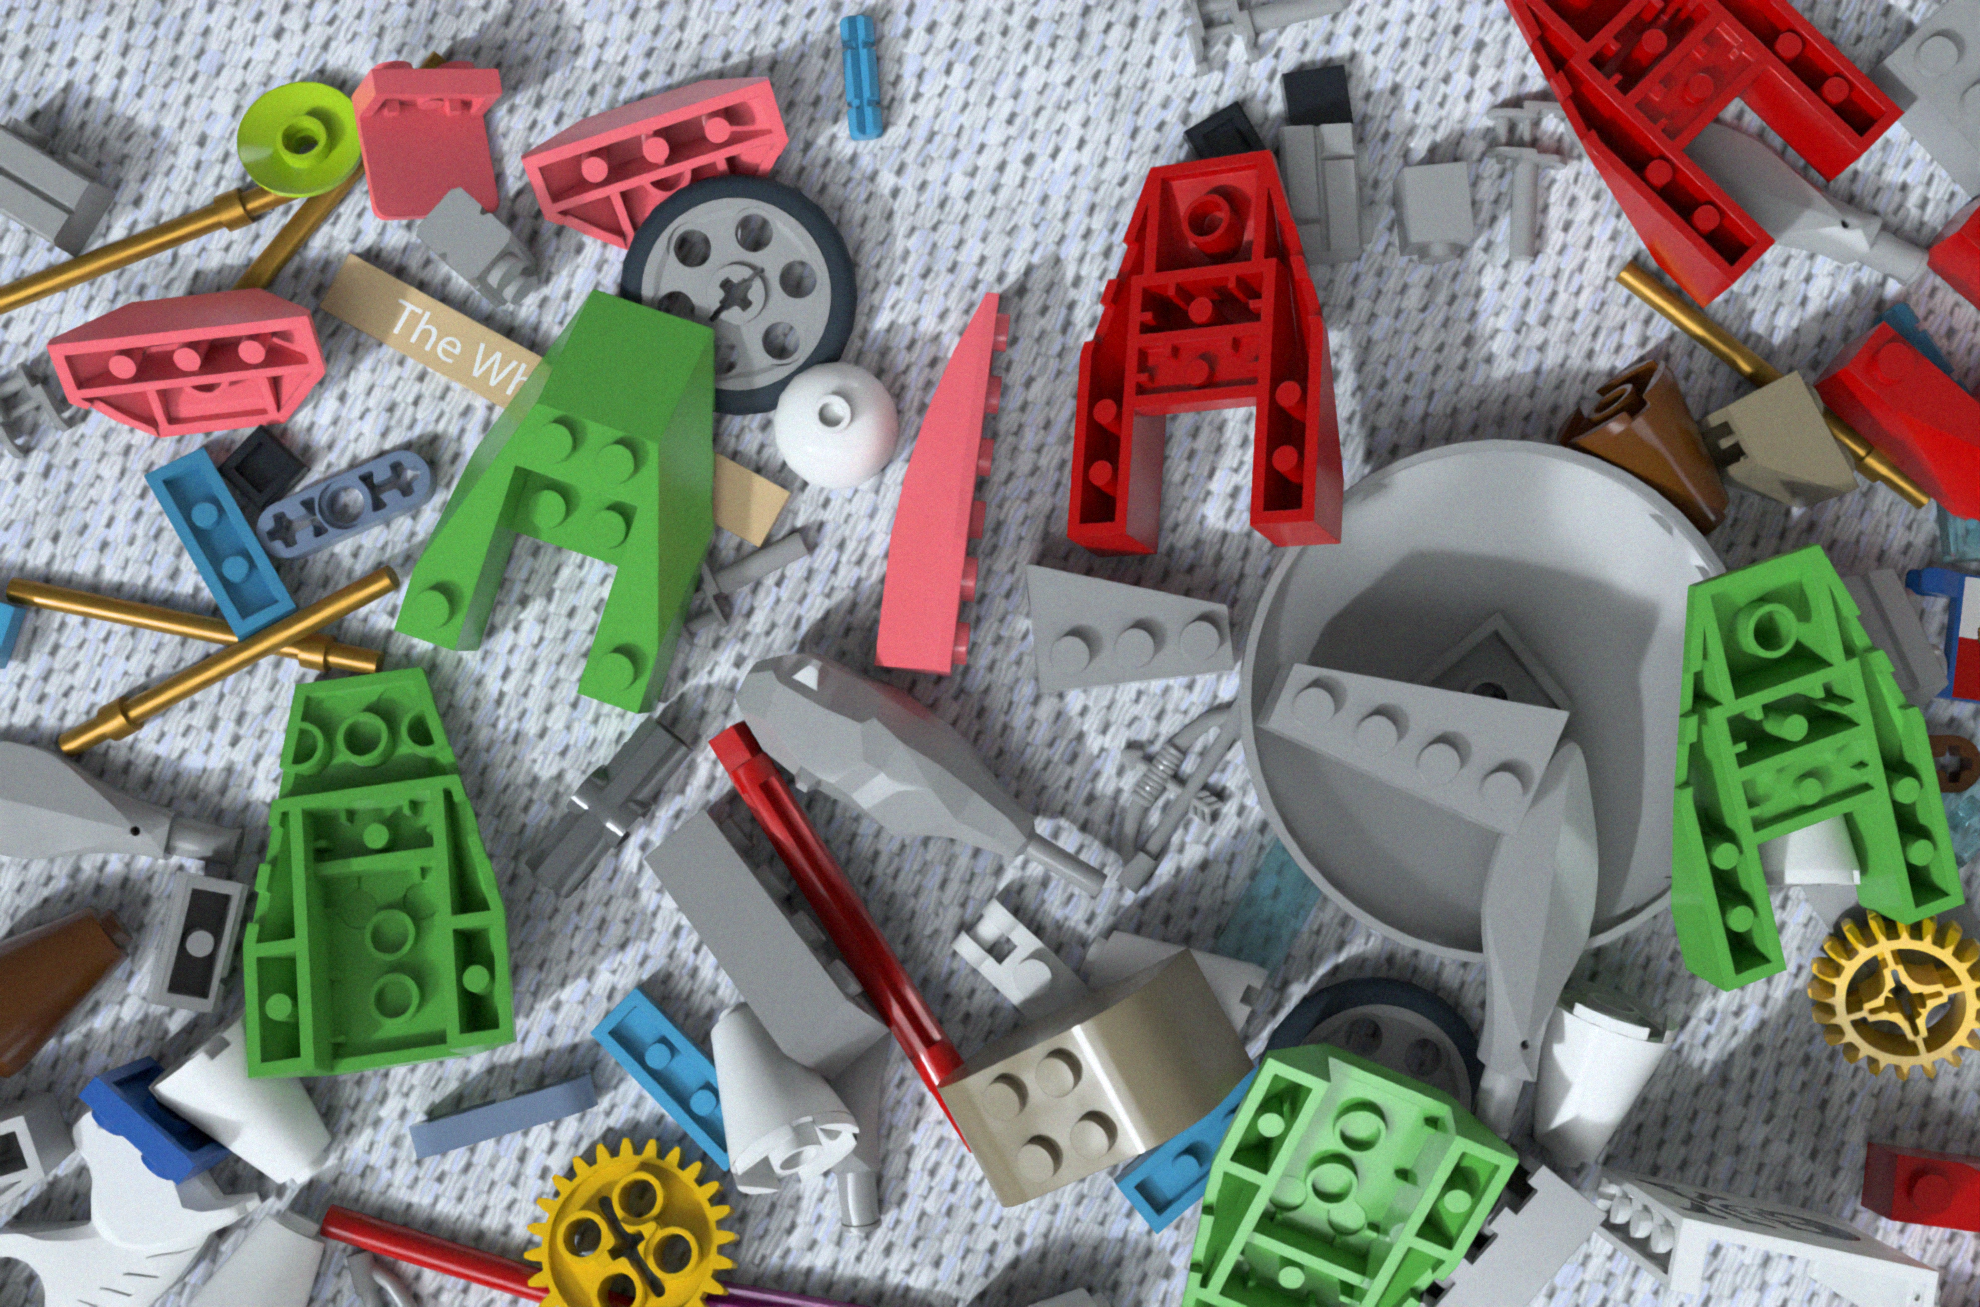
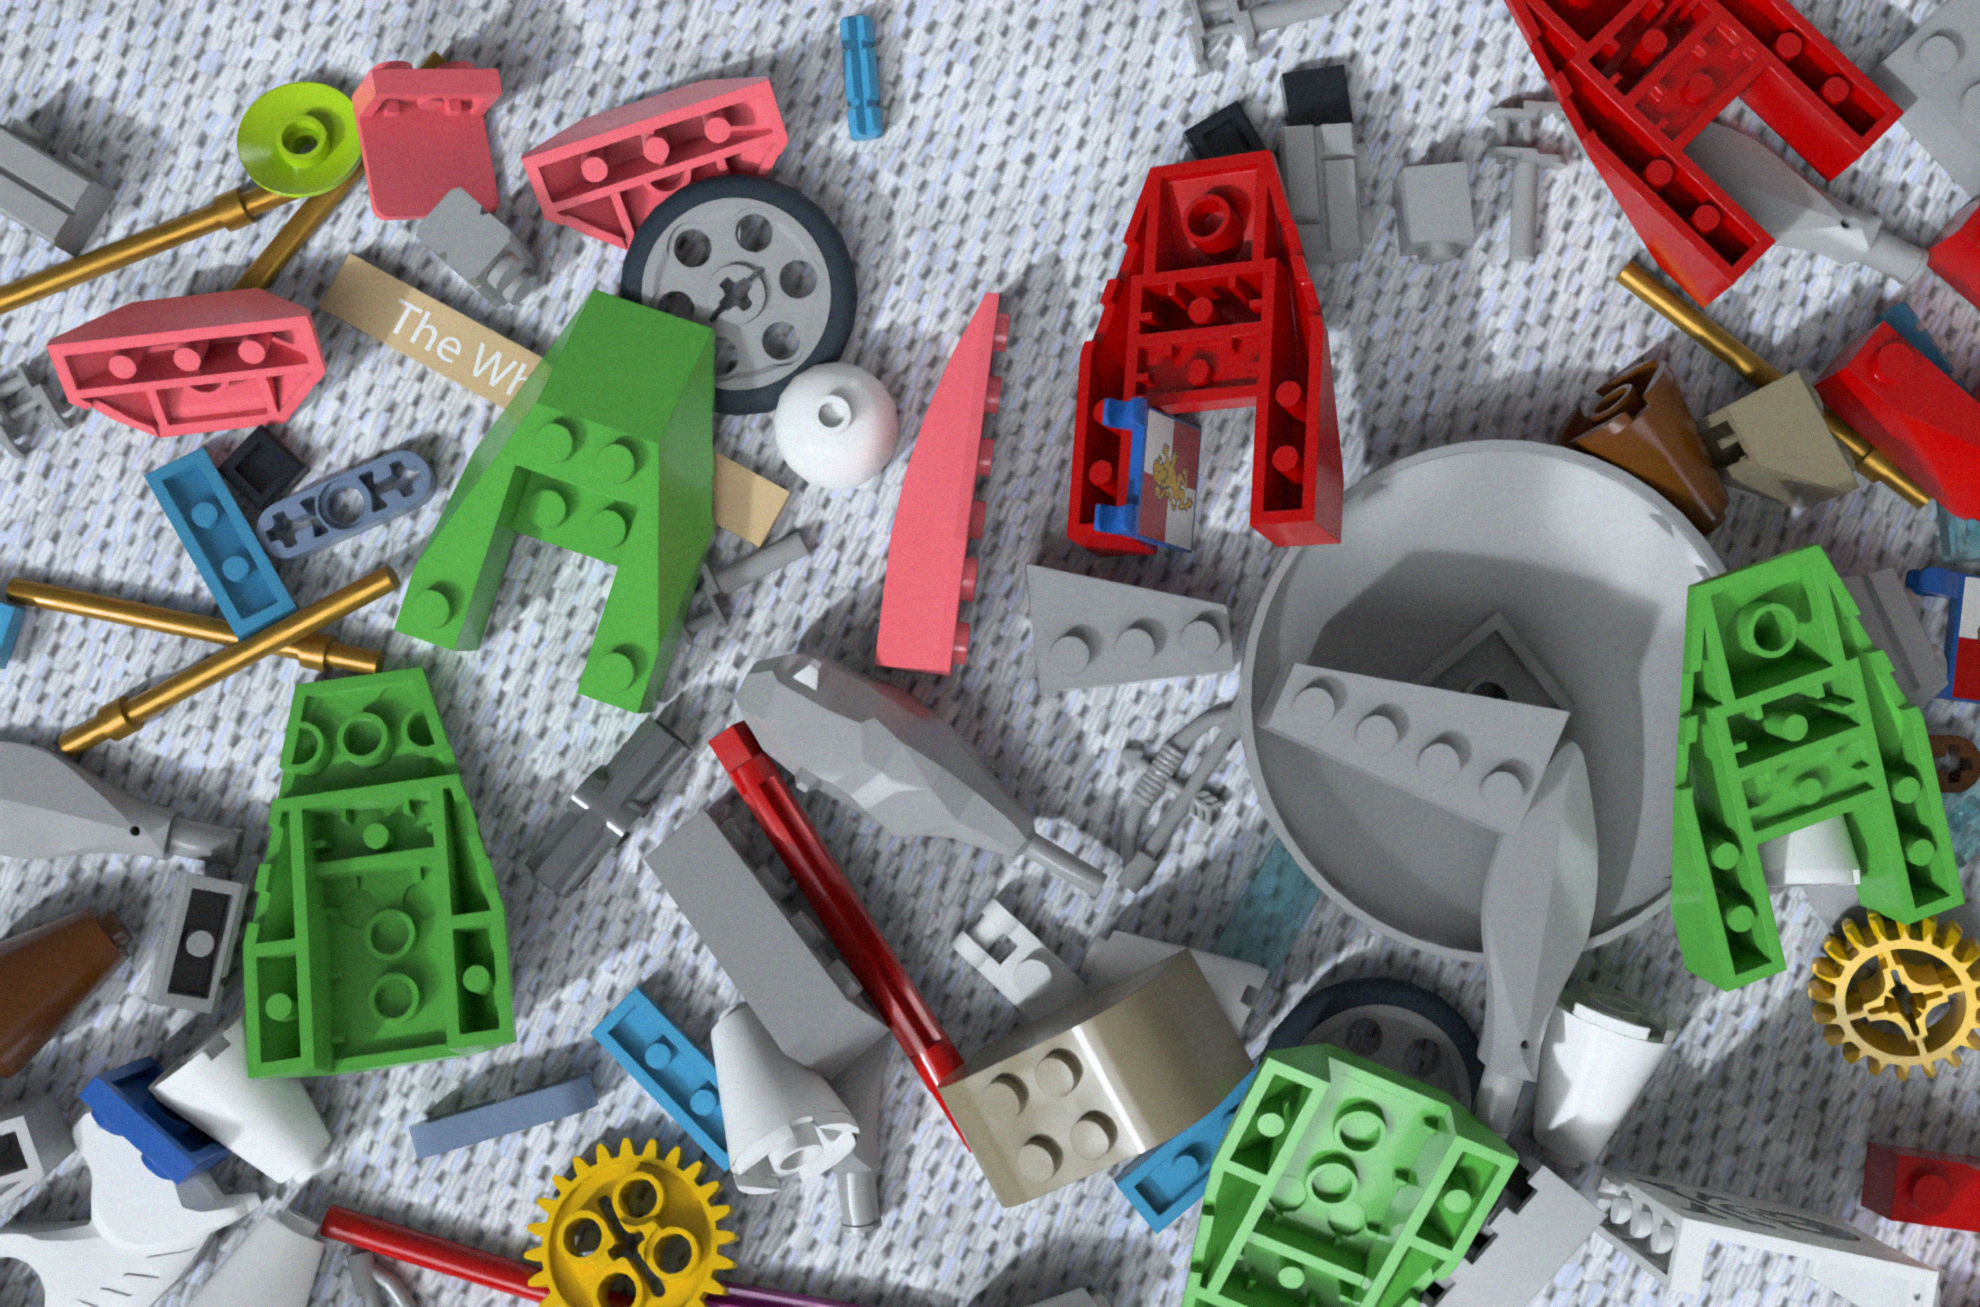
none -> flag [1093,397,1202,553]

